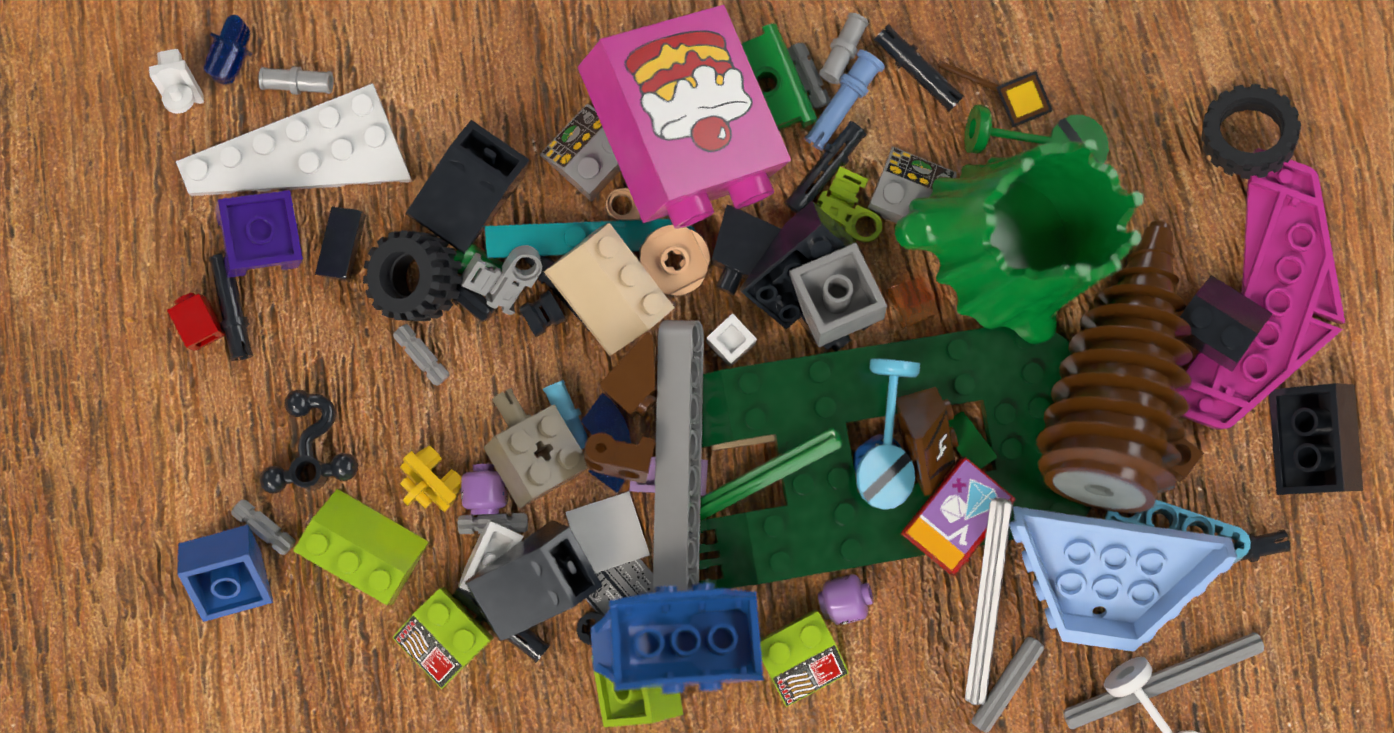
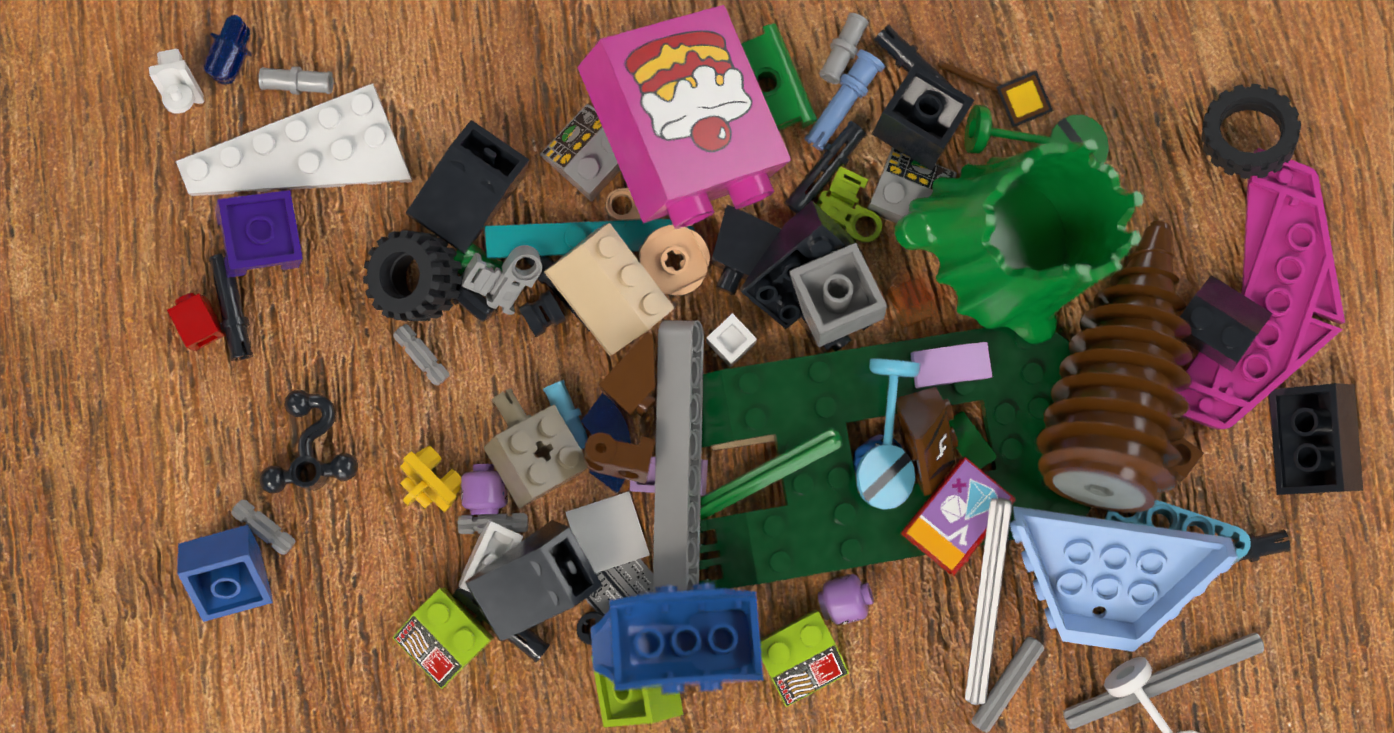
lime slope [293,489,430,605] -> none
black slope [315,207,366,283] -> none
dark grey axle [788,43,830,109] -> none
none -> black slope [872,64,975,170]
none -> lavender slope [910,342,993,388]

